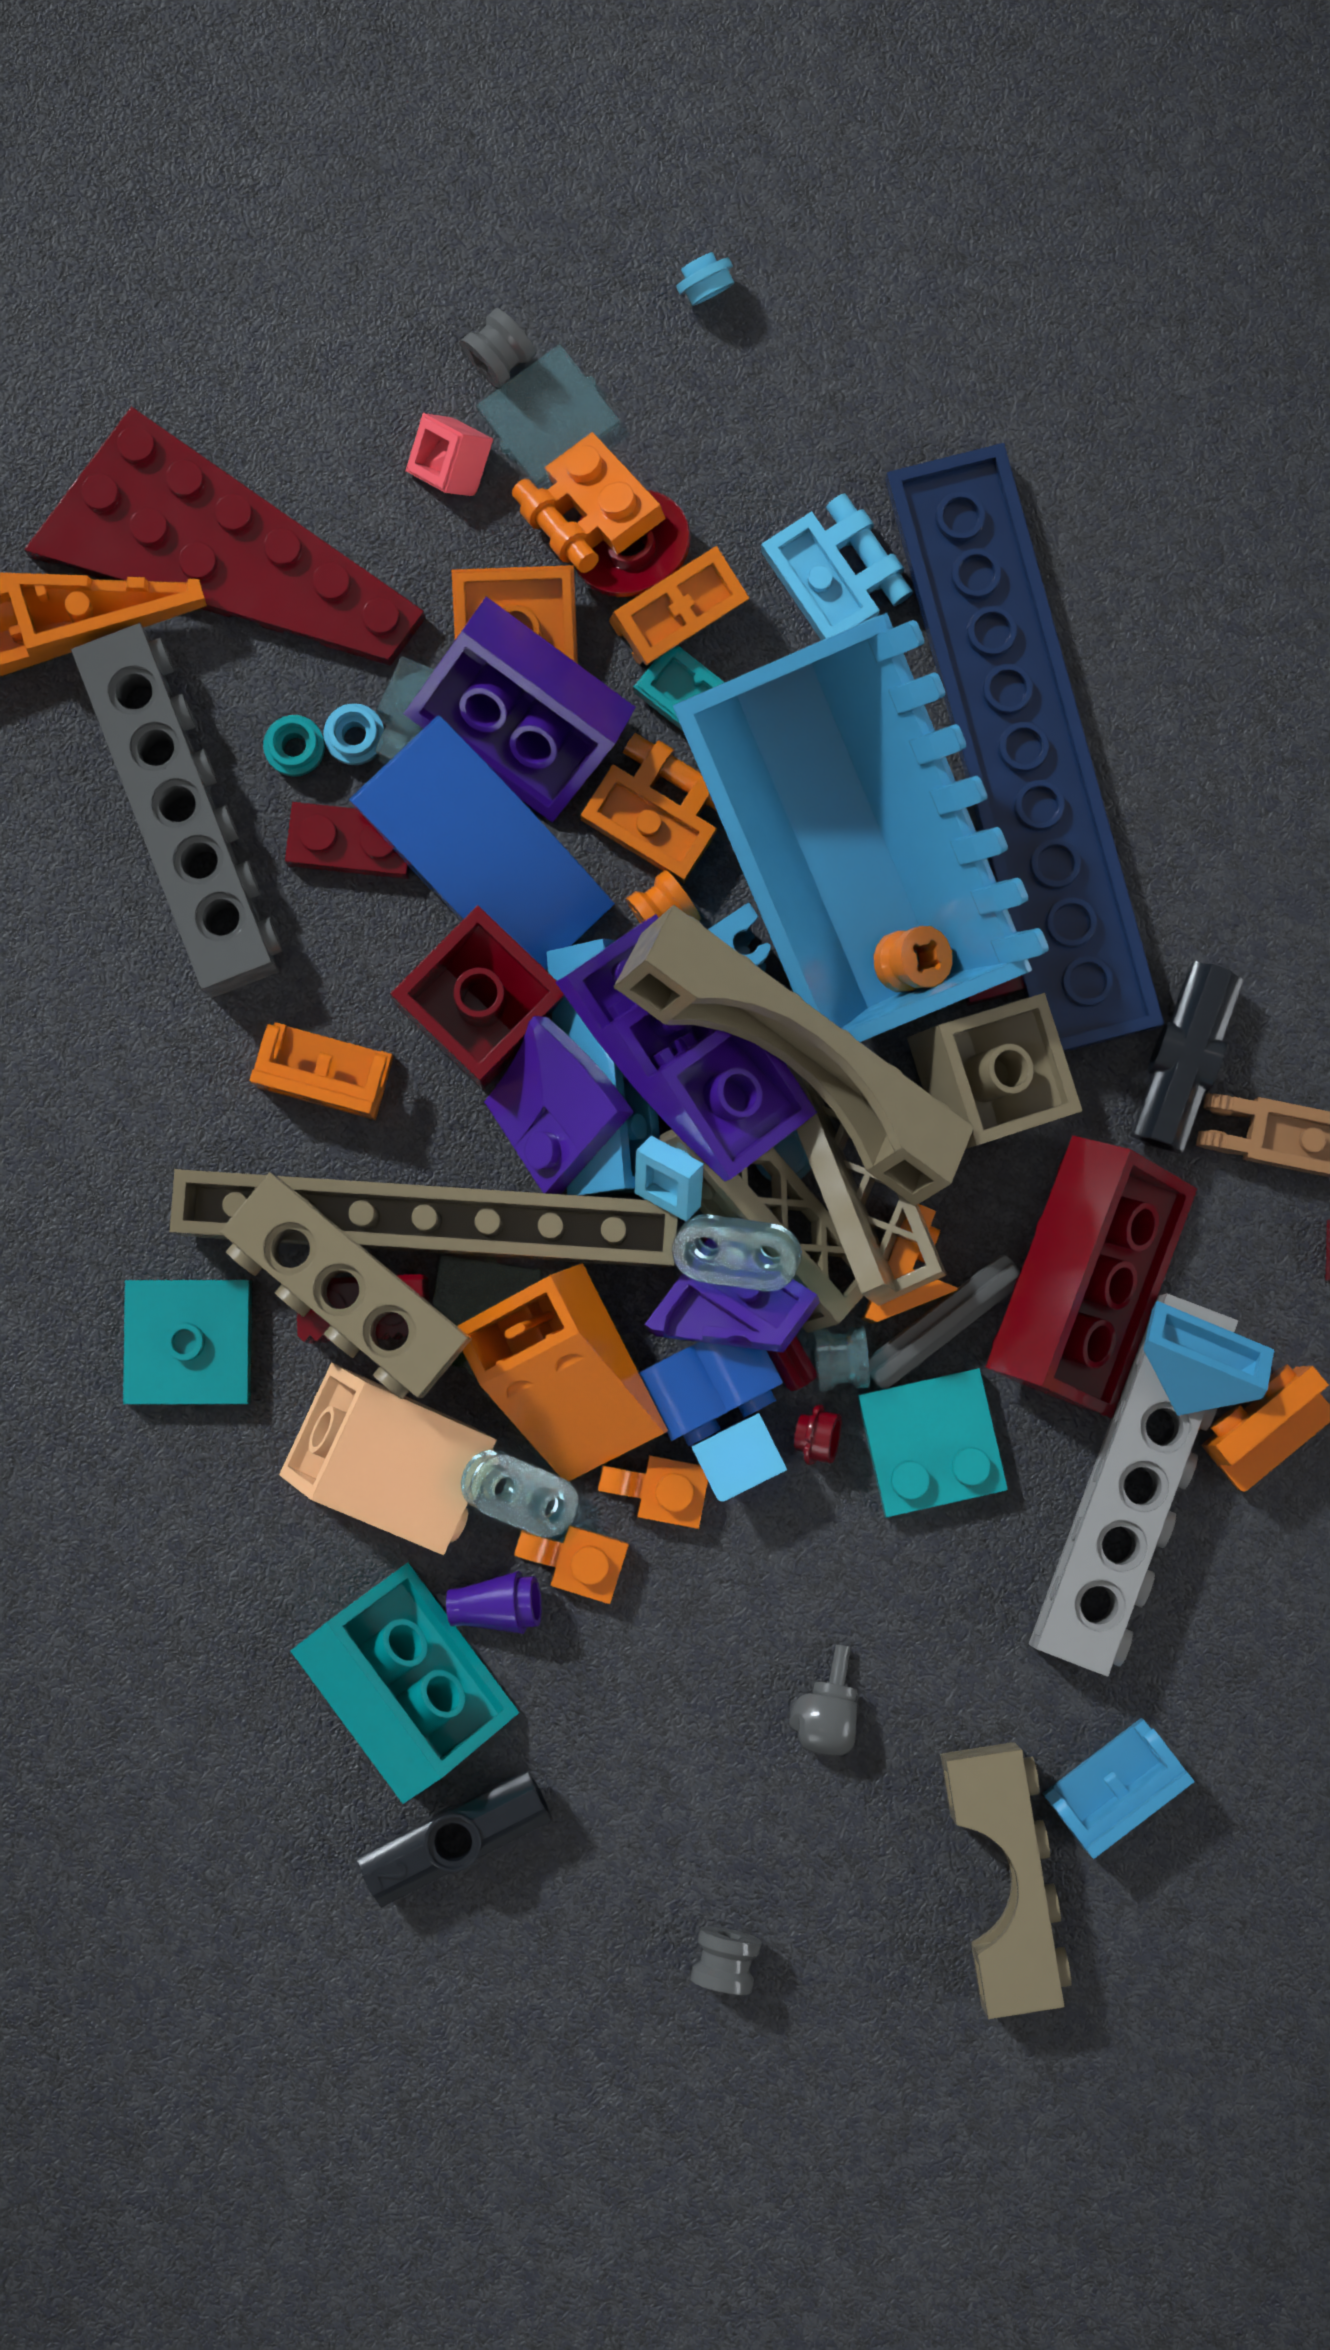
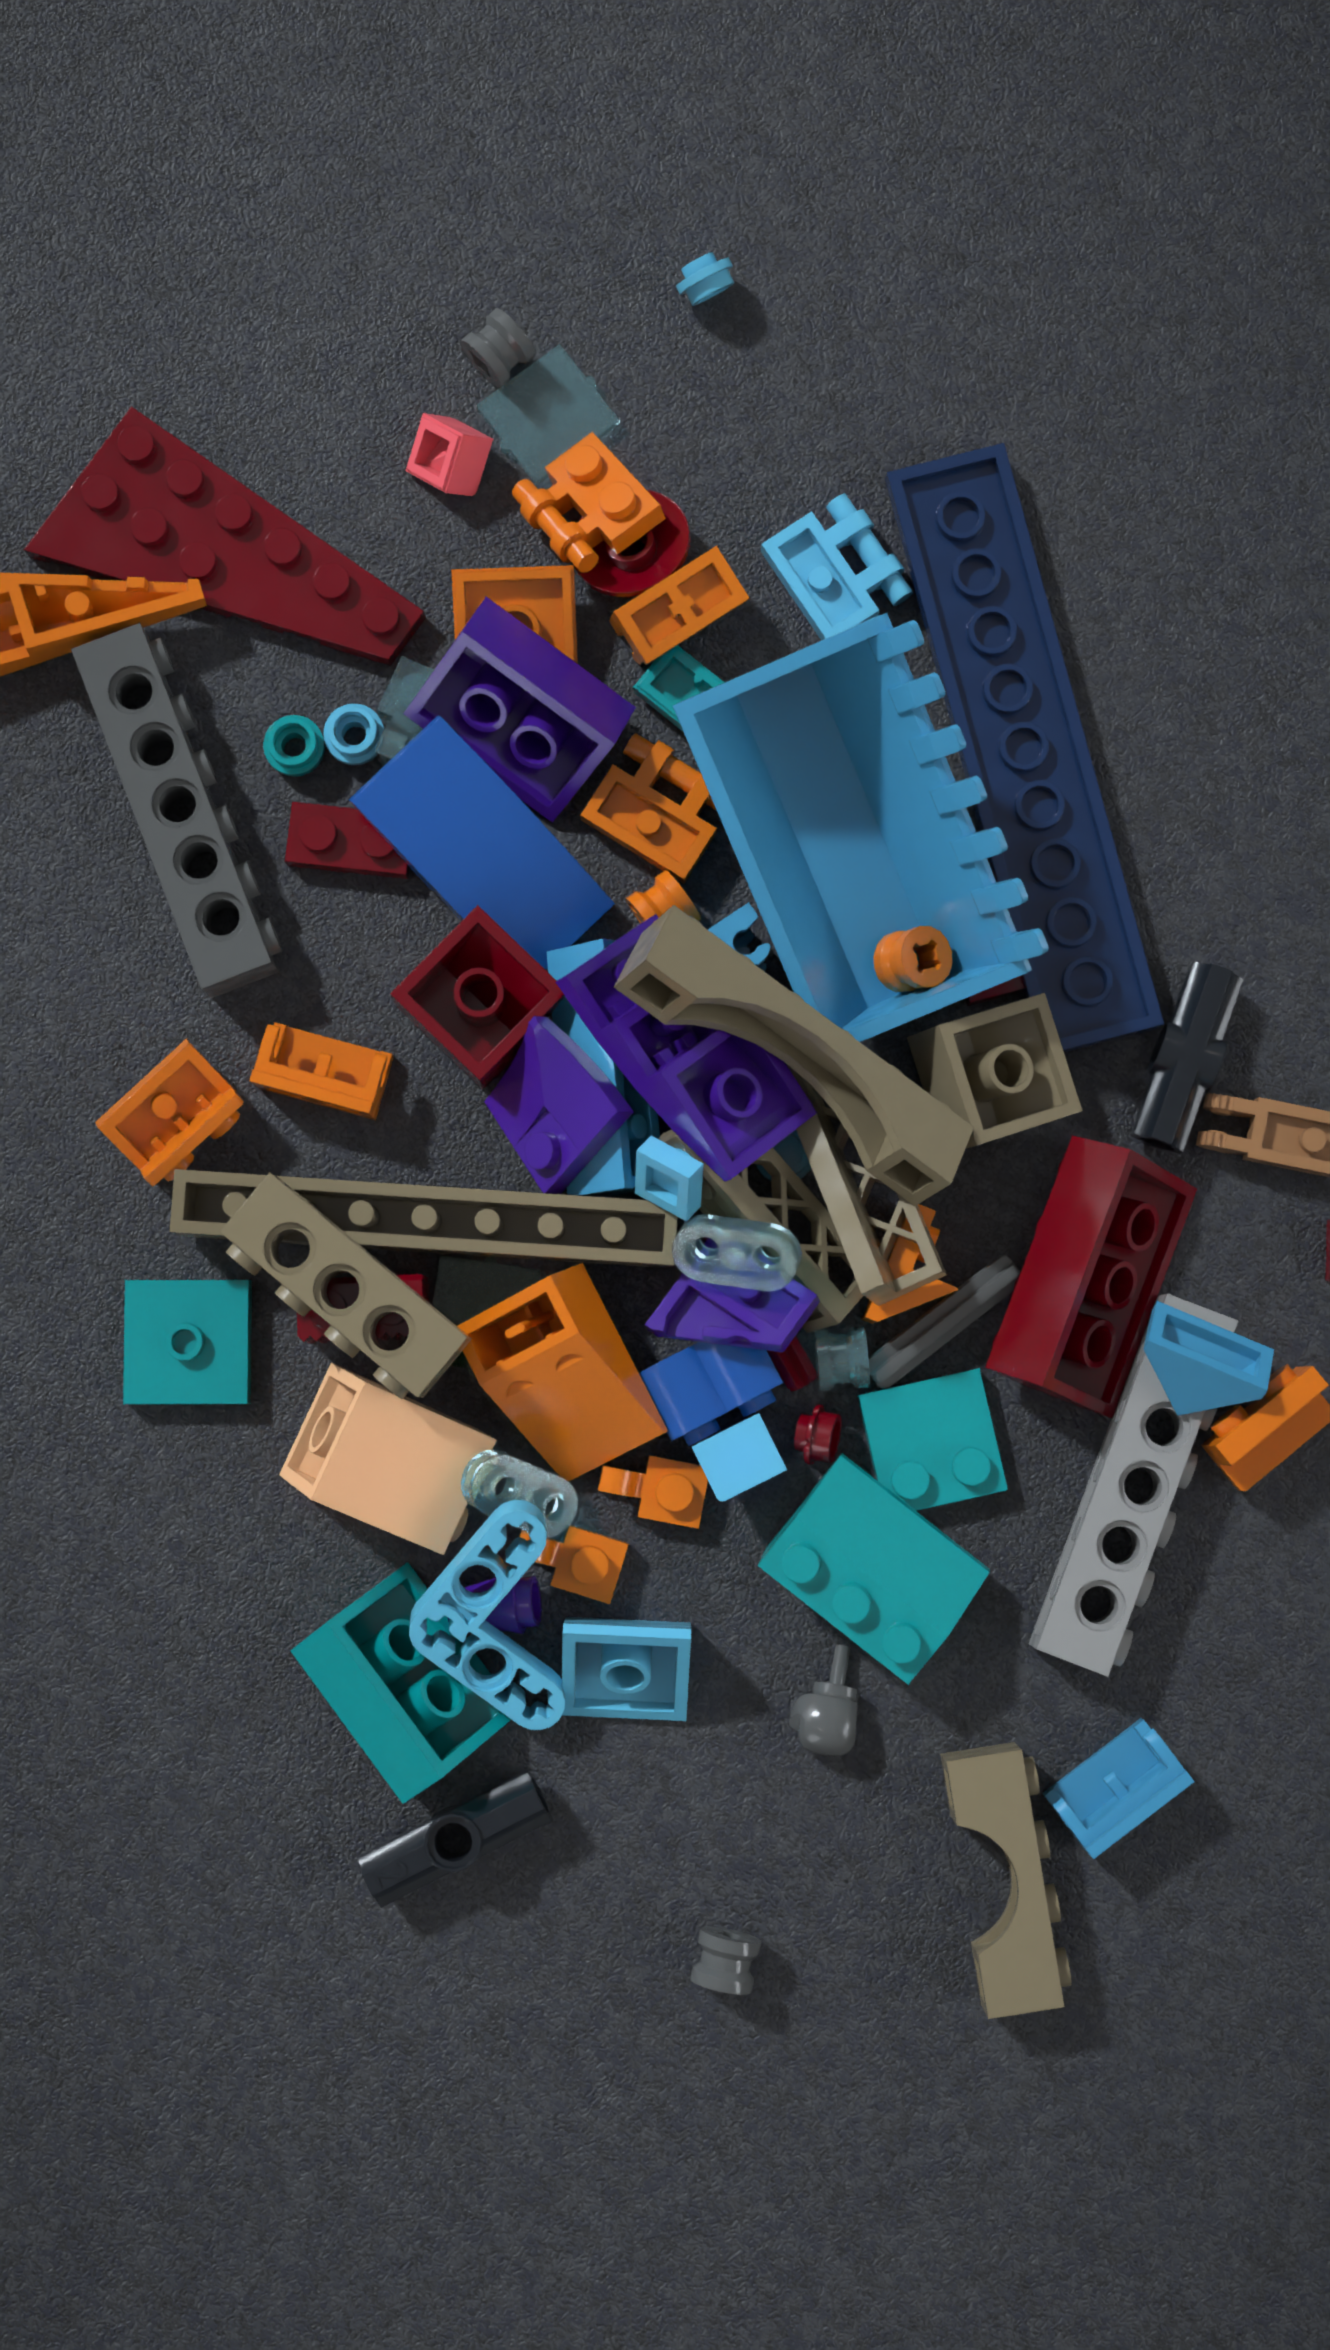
none -> orange bracket [95,1039,244,1187]
none -> medium azure beam [409,1499,565,1730]
none -> medium azure slope [562,1617,691,1721]
none -> teal slope [757,1453,990,1685]

